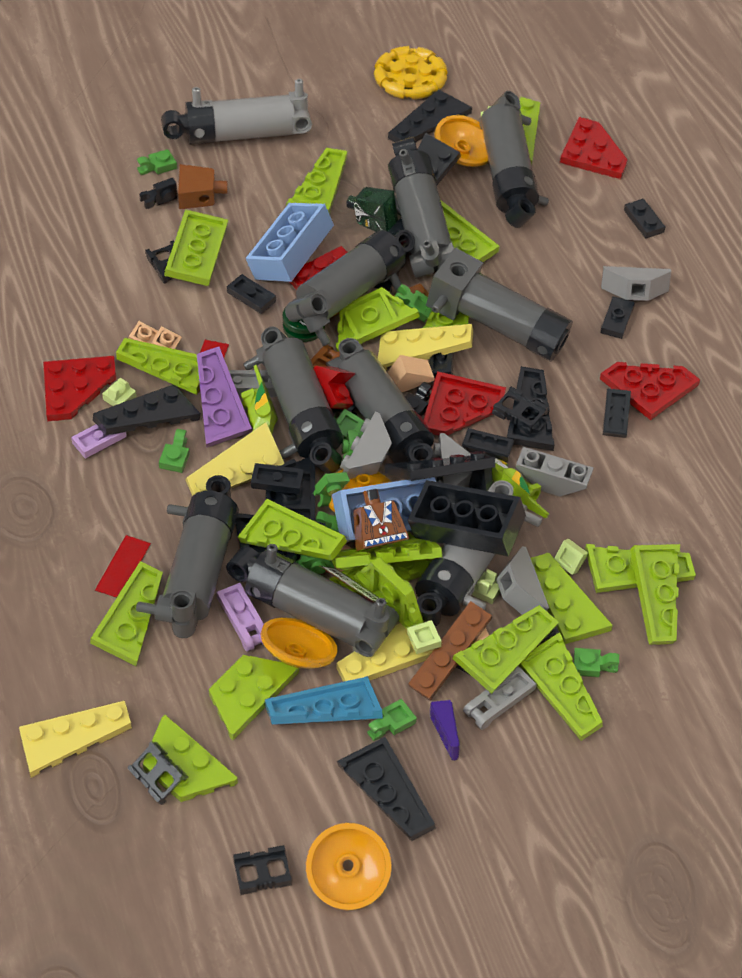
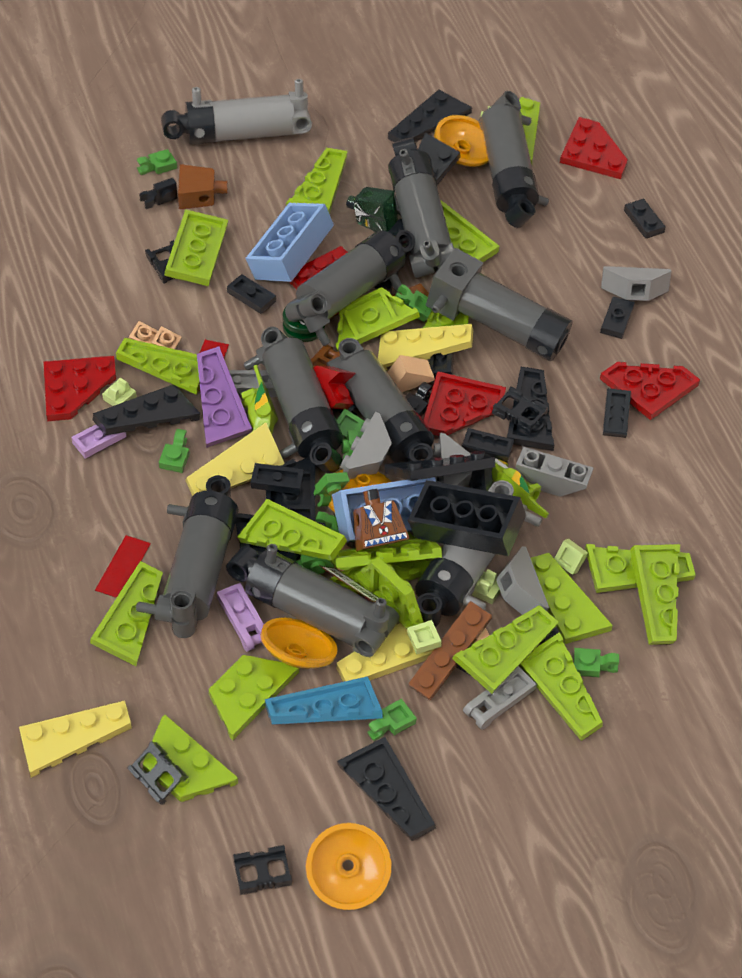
yellow plate [374,46,448,100] -> none
dark purple slope [430,700,460,761] -> none

